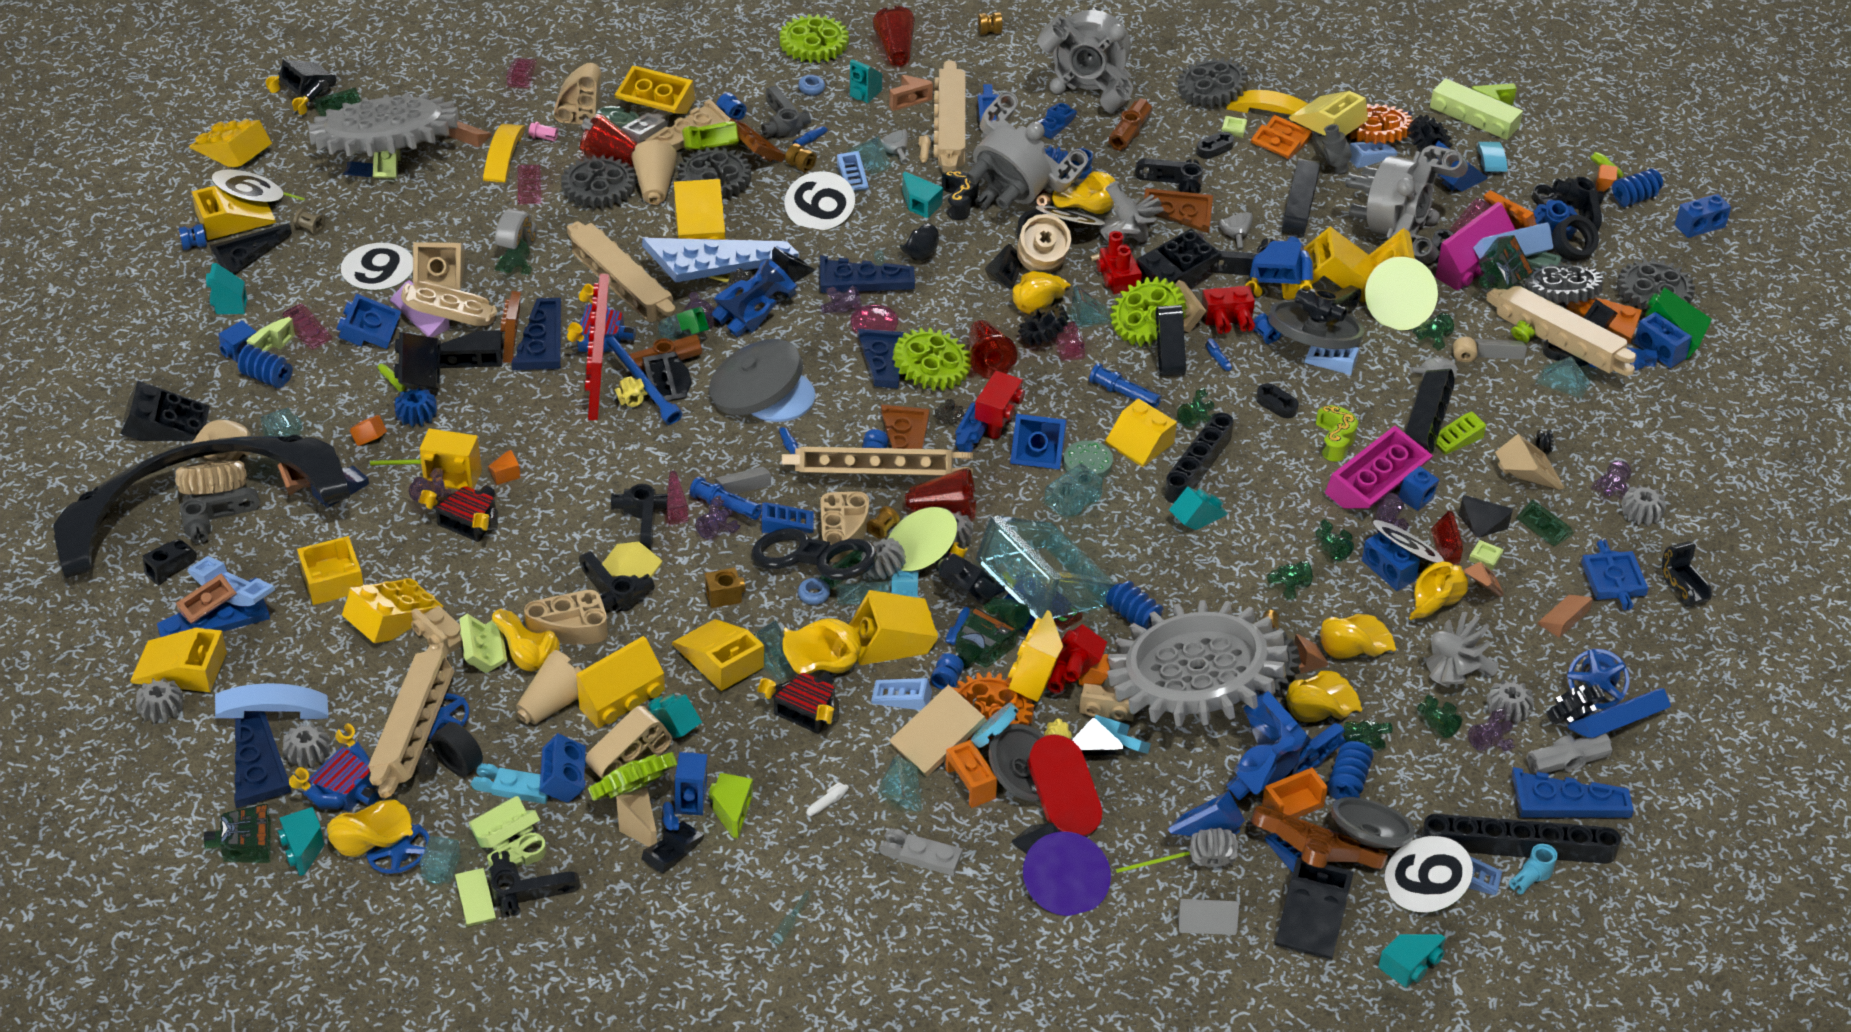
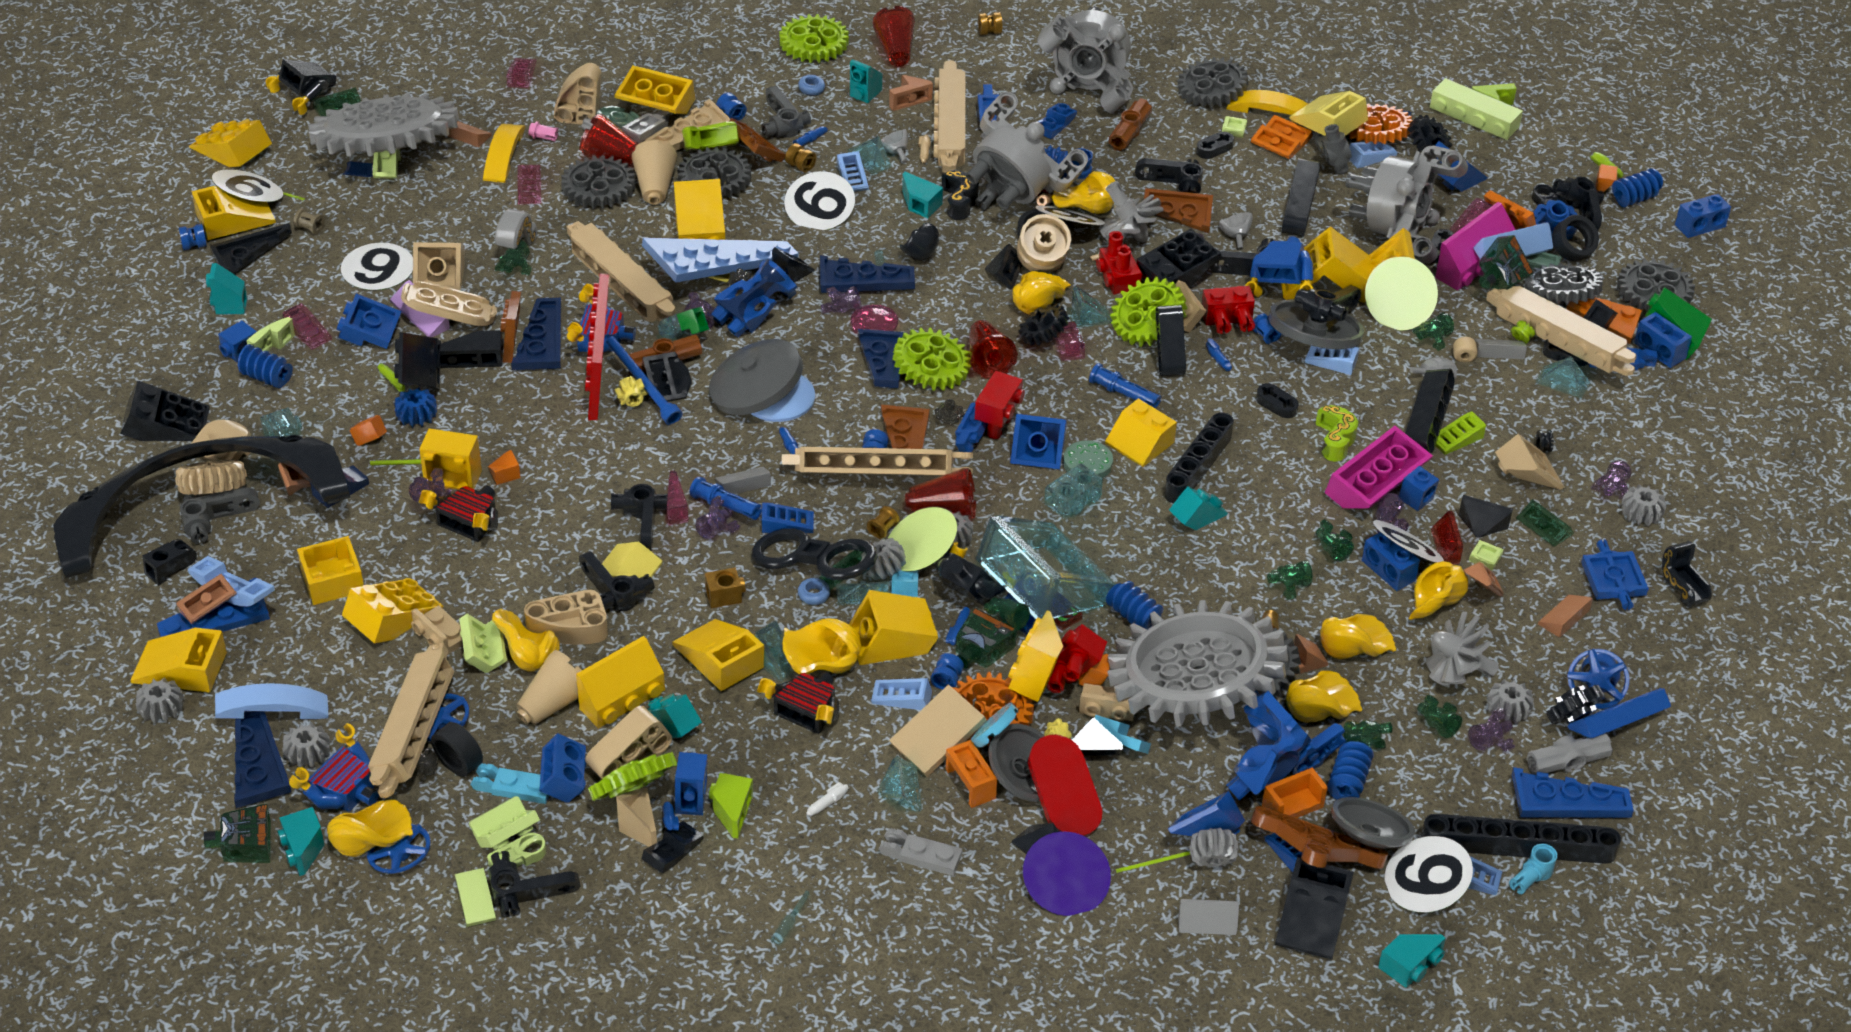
clear light blue brick [420,836,461,884] -> none
tan beam [820,491,869,562] -> none
clear green piece [1177,387,1216,427] -> none
medium azure slope [1477,142,1508,172] -> none

